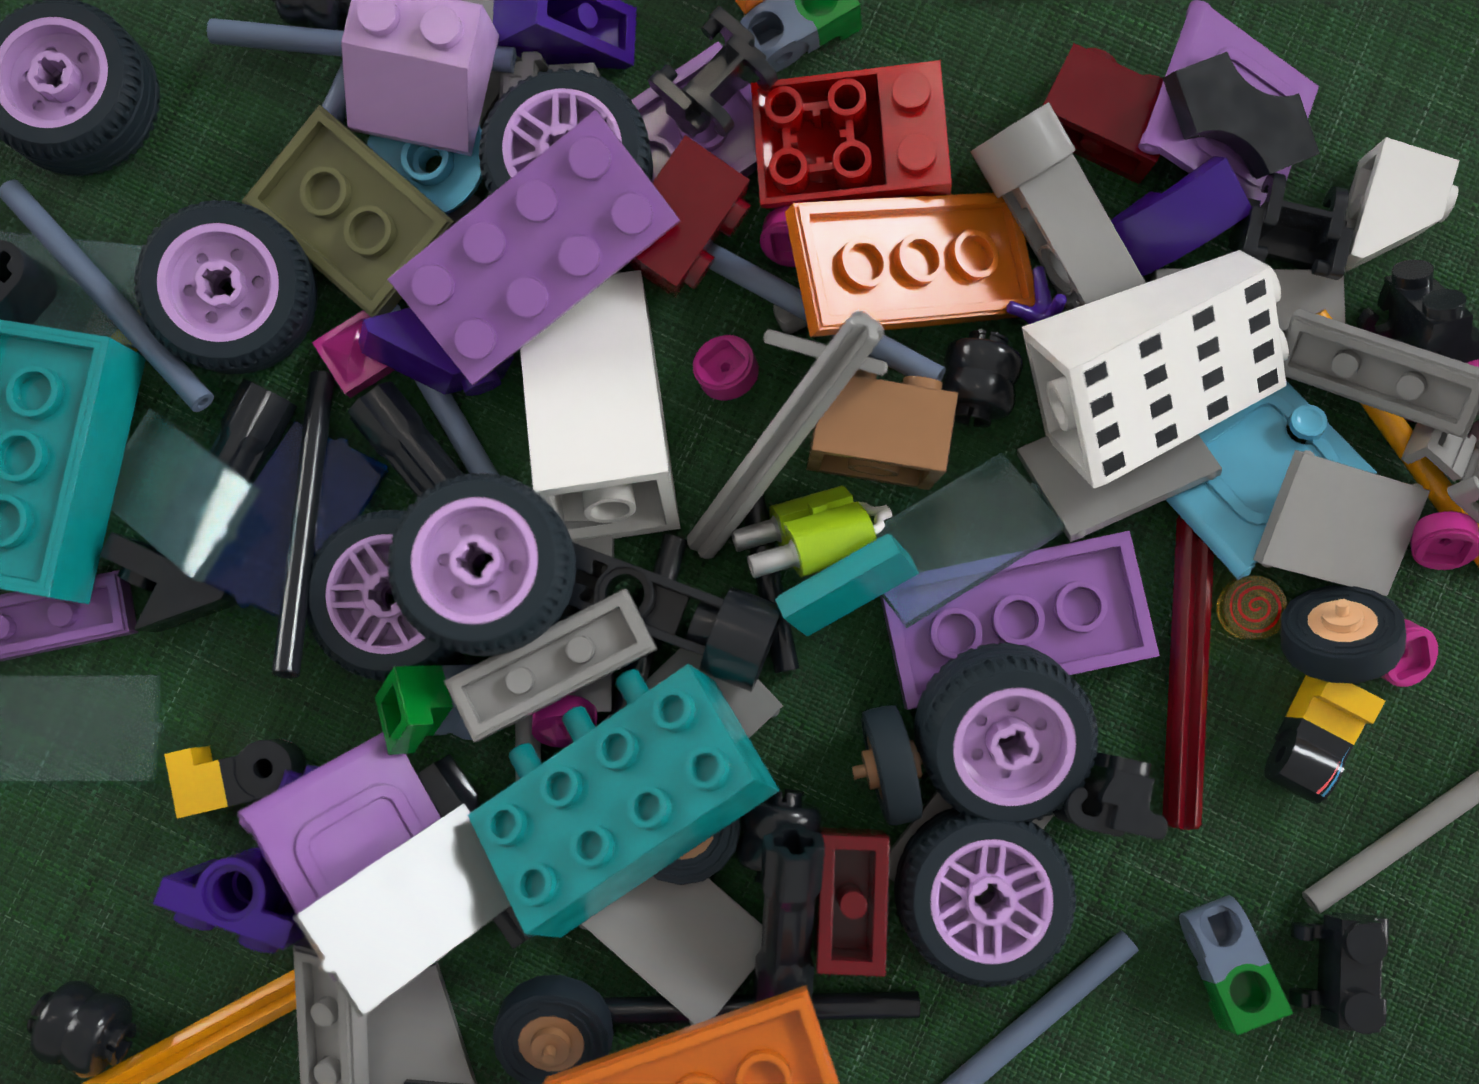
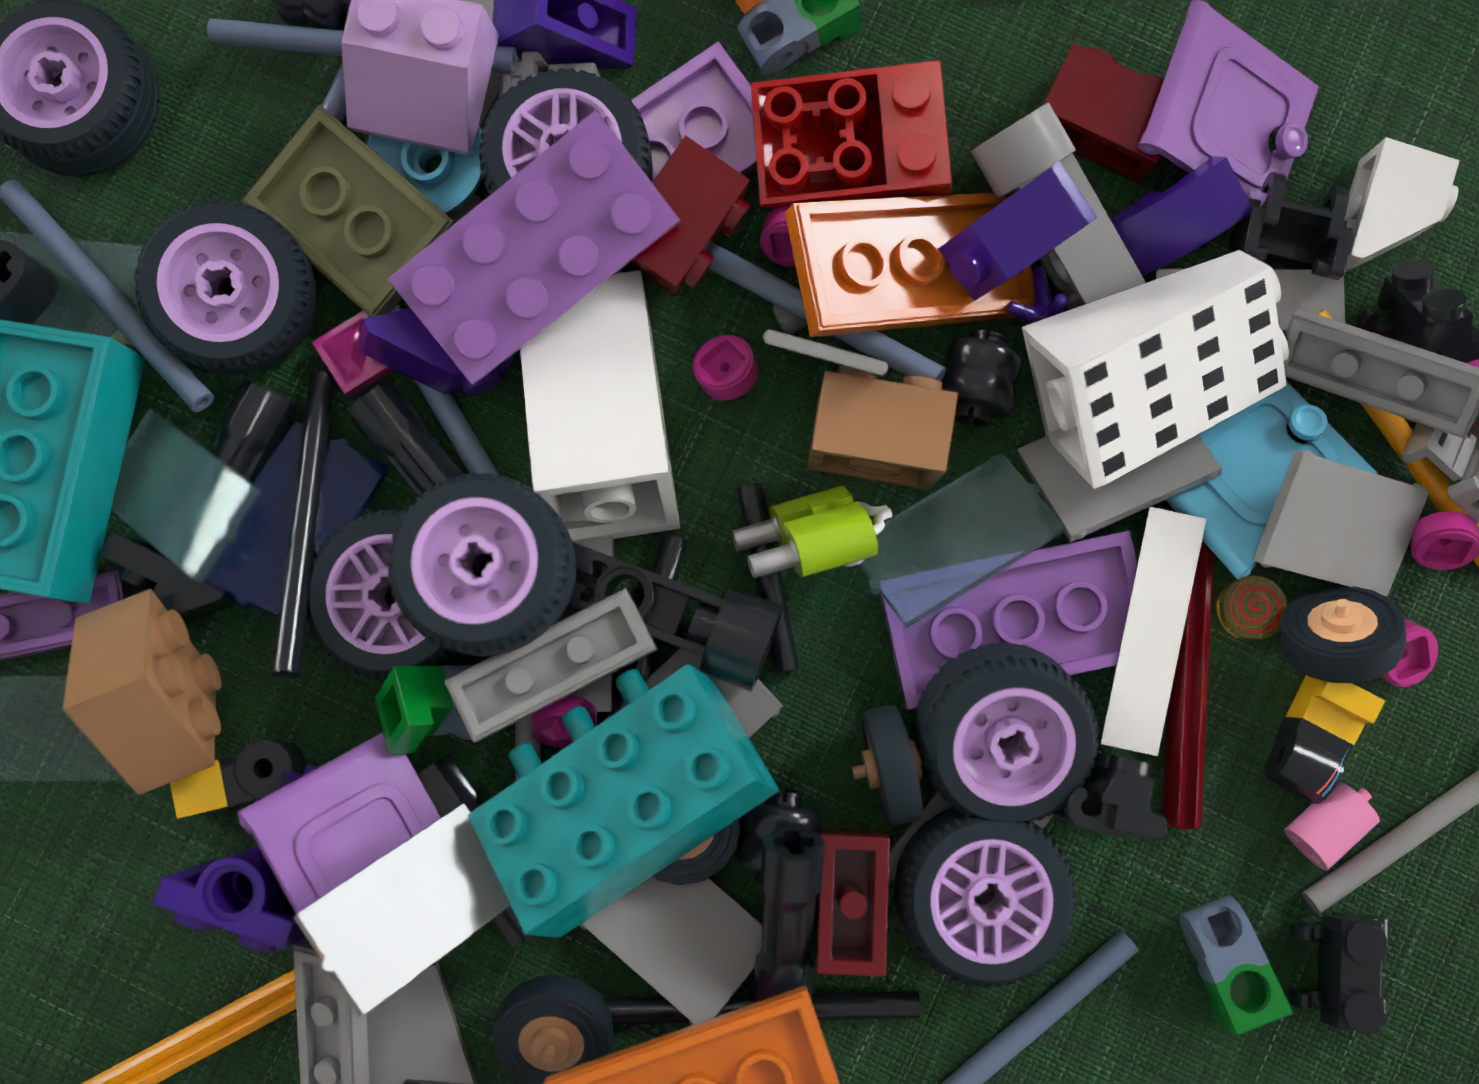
black piece [27,980,137,1078] -> none
black piece [648,6,778,137] -> none
light grey axle [687,310,884,559] -> none
teal tile [775,534,920,637] -> none
black tile [1163,52,1320,179] -> none
none -> medium nougat brick [63,589,222,795]
none -> dark purple slope [938,161,1098,301]
none -> white sticker [1101,507,1206,756]
none -> bright pink piece [1284,781,1380,871]

